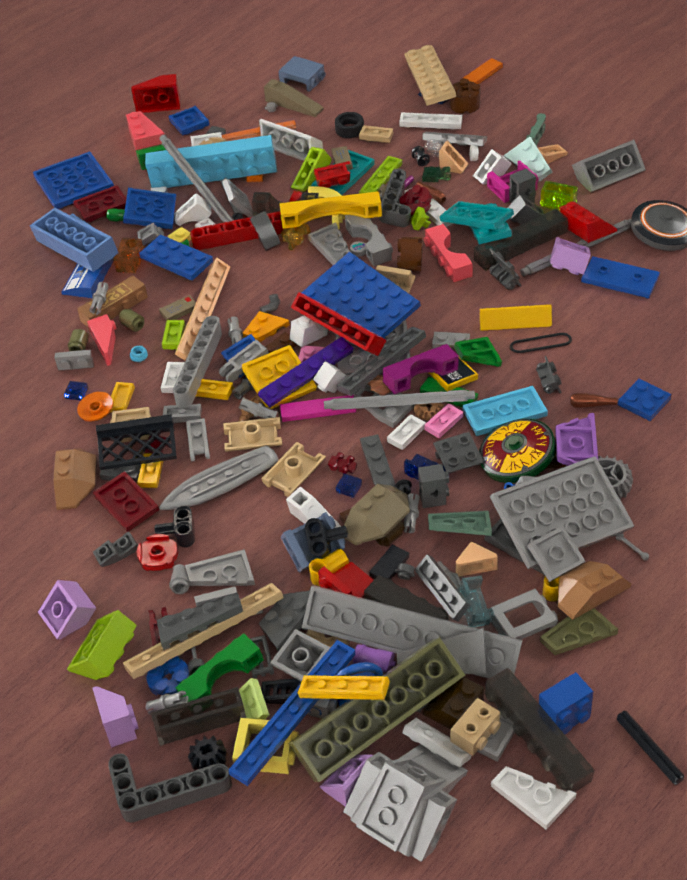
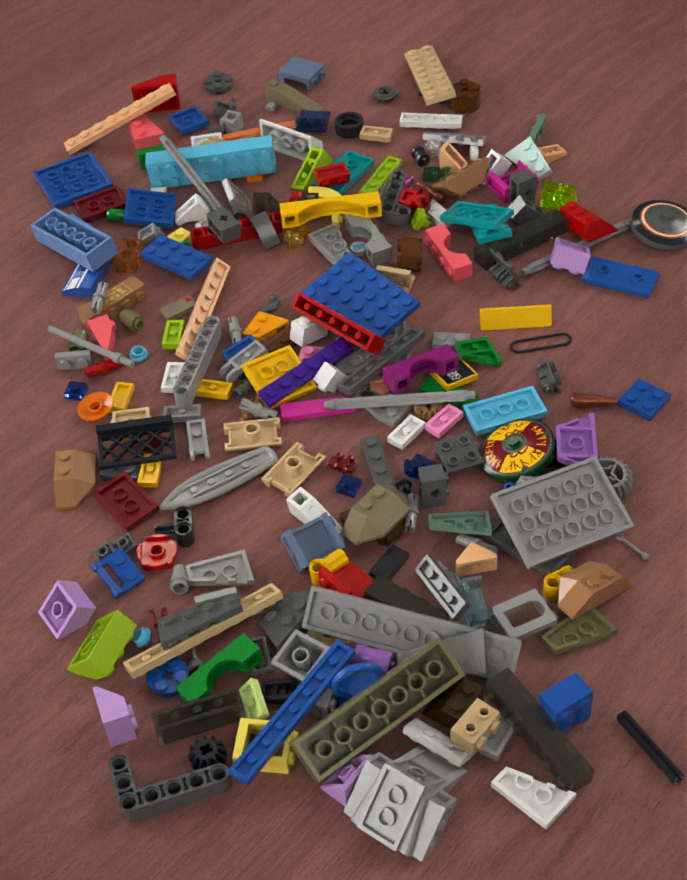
light grey pin [146,691,188,715] -> none
yellow tile [298,675,390,700] -> none
black beam [305,518,348,559] -> none
dark tan tile [331,146,353,170] -> none
dark grey plate [395,563,415,580] -> none
orange tile [463,58,503,84] -> none
light grey plate [527,526,586,582] -> none
light grey slope [572,140,646,192] -> none
none -> light grey bar [47,325,135,368]
none -> light nougat plate [64,83,176,155]
none -> red pin [84,359,122,378]
none -> blue plate [91,547,145,599]
none -> medium azure plate [133,627,151,648]
none -> dark grey plate [203,71,233,95]
none -> dark grey brick [206,206,242,244]
none -> dark grey bracket [213,97,237,116]
none -> light grey brick [220,110,244,134]
none -> dark blue hinge [296,110,331,132]
none -> dark grey gear [373,86,397,102]
none -> red plate [397,188,428,208]
none -> medium nougat wedge [432,157,490,198]
none -> light grey pin [455,533,498,554]

